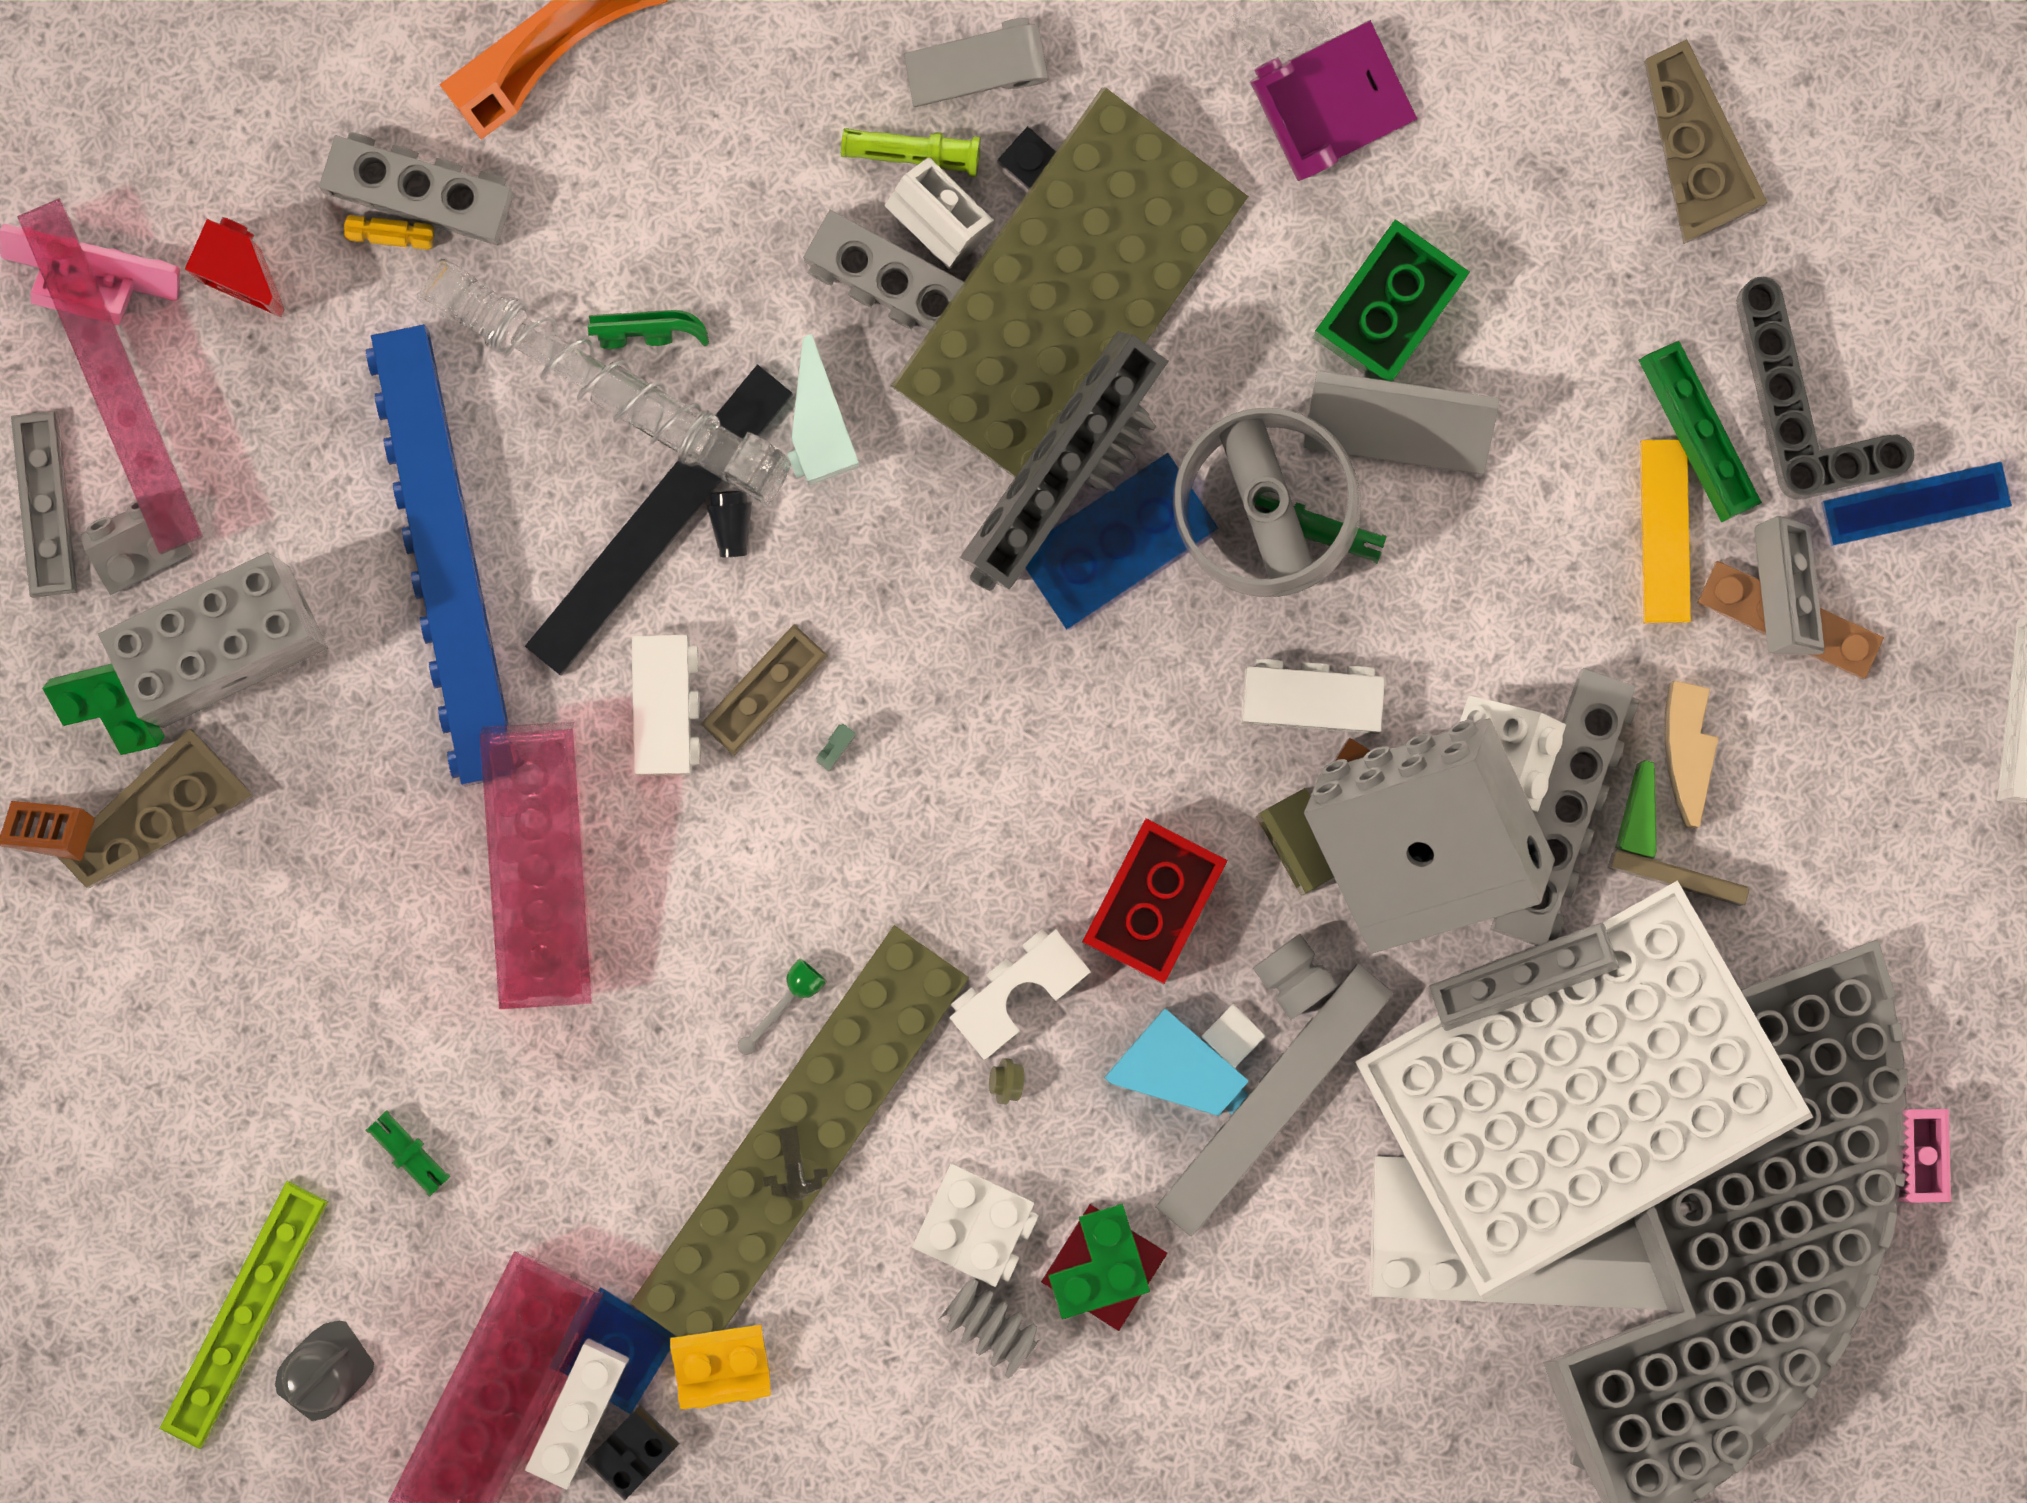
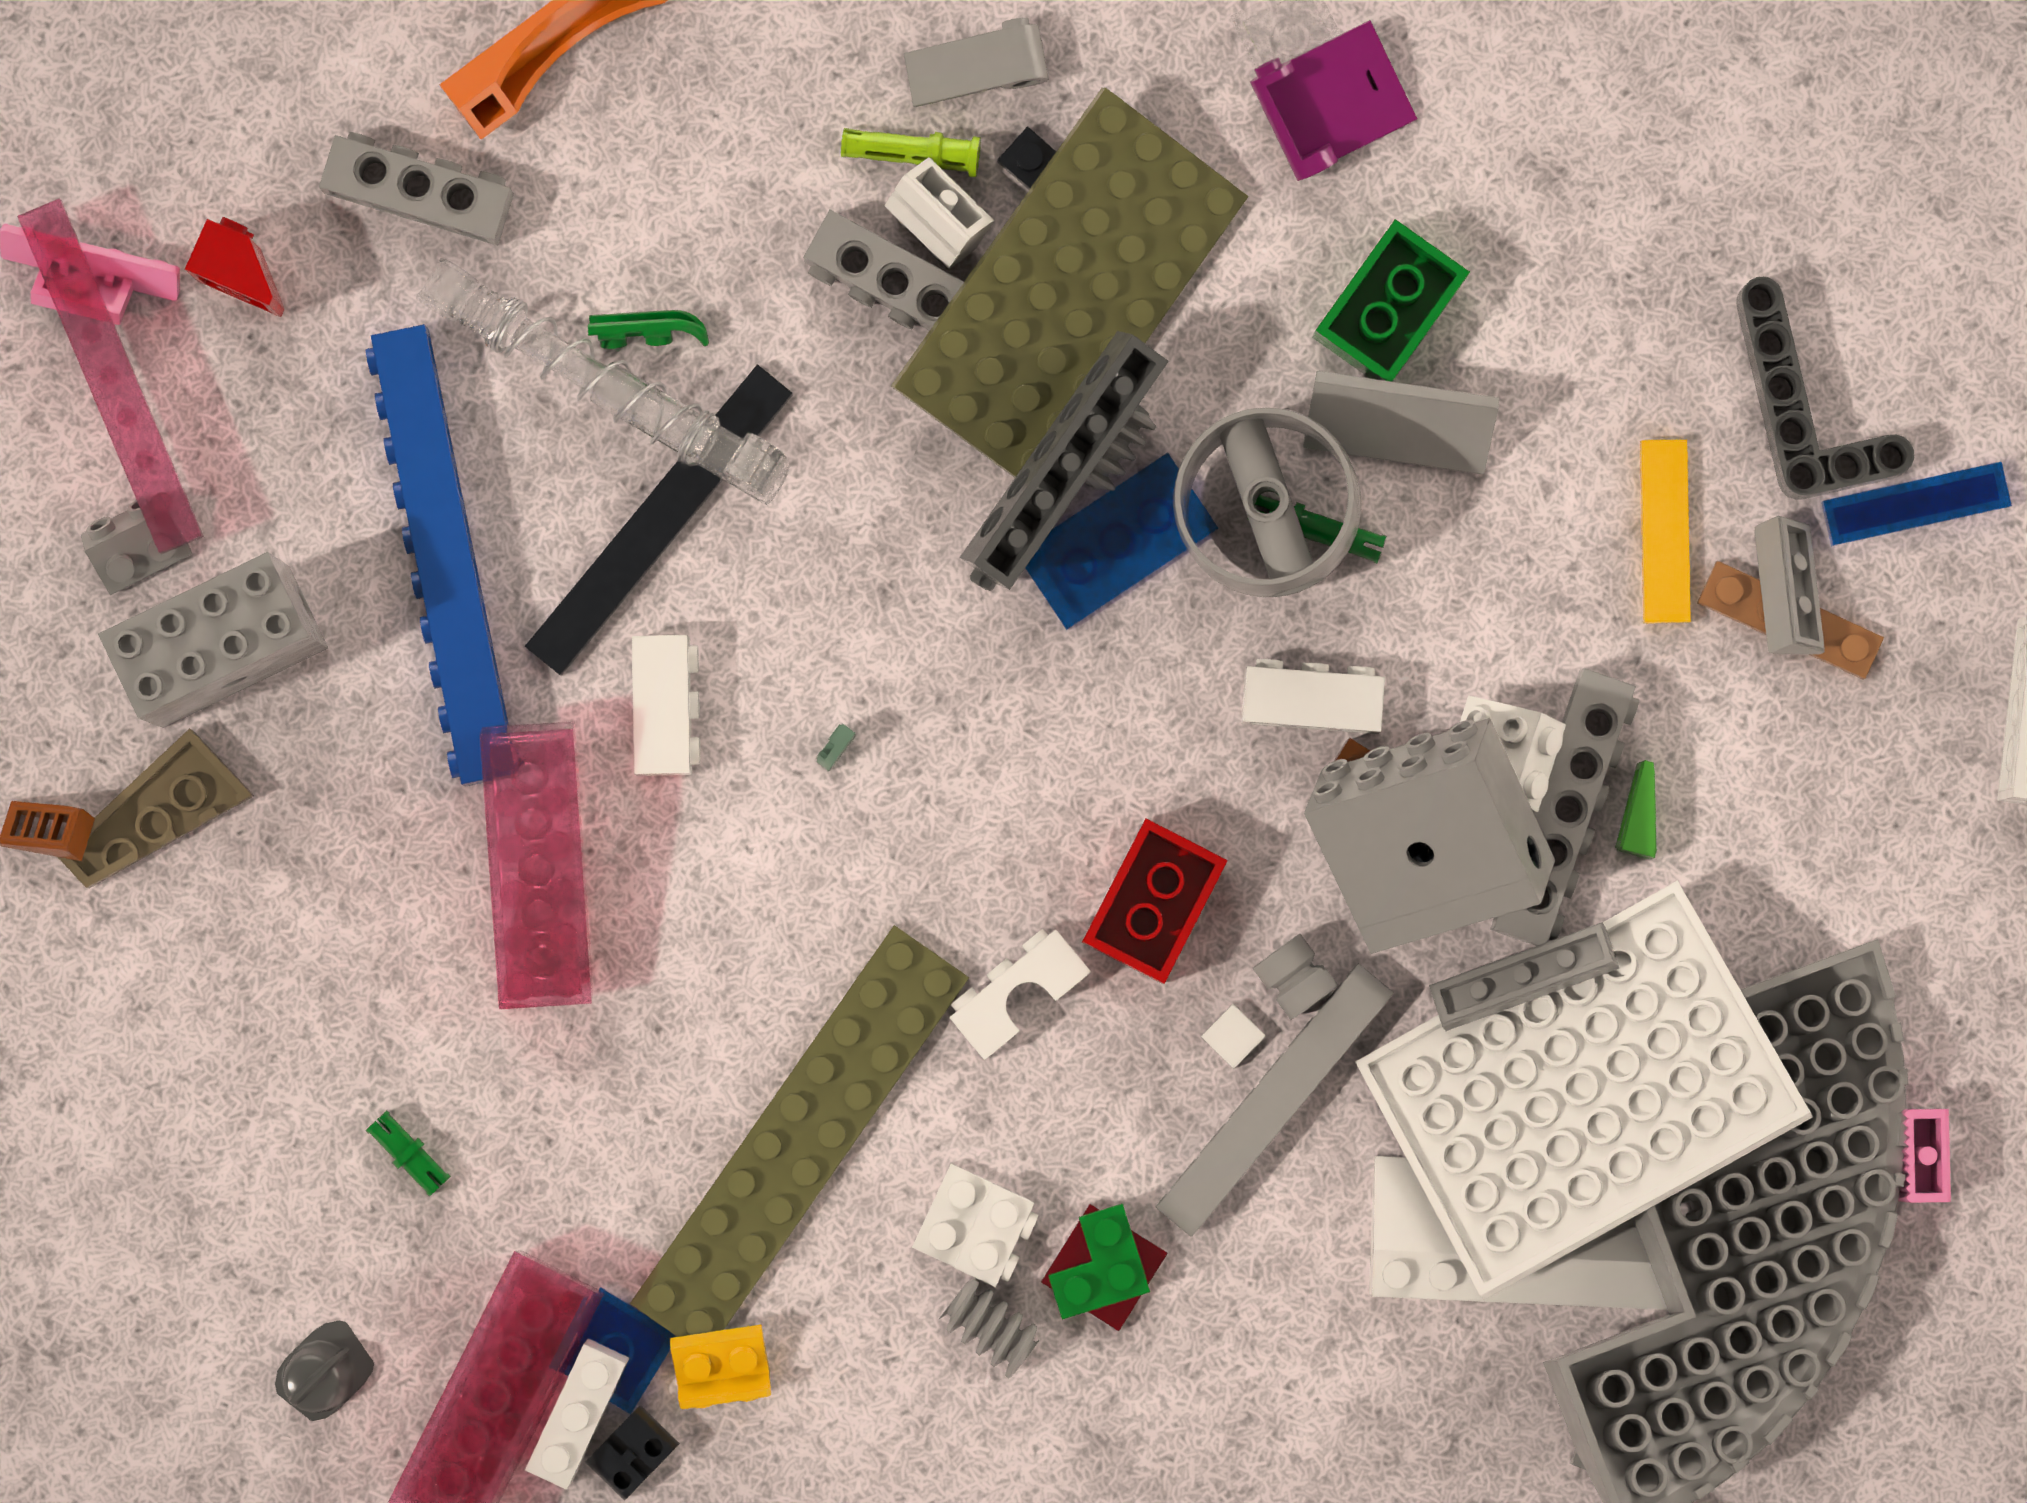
light grey tile [11,411,77,598] -> none
green plate [42,664,165,755] -> none
lime tile [159,1181,329,1449] -> none
yellow axle [344,215,434,250] -> none
dark tan tile [700,624,828,756] -> none
black cone [707,490,752,558] -> none
hinge [738,958,827,1055] -> none
clear smoke piece [763,1126,828,1200] -> none
light aqua slope [787,334,860,486] -> none
olive plate [989,1058,1024,1105] -> none
medium azure slope [1104,1008,1249,1116] -> none
olive slope [1256,788,1334,896] -> none
dark tan tile [1608,850,1750,906] -> none
green tile [1638,340,1762,523] -> none
dark tan wing [1644,39,1767,244] -> none
tan slope [1664,681,1719,829] -> none

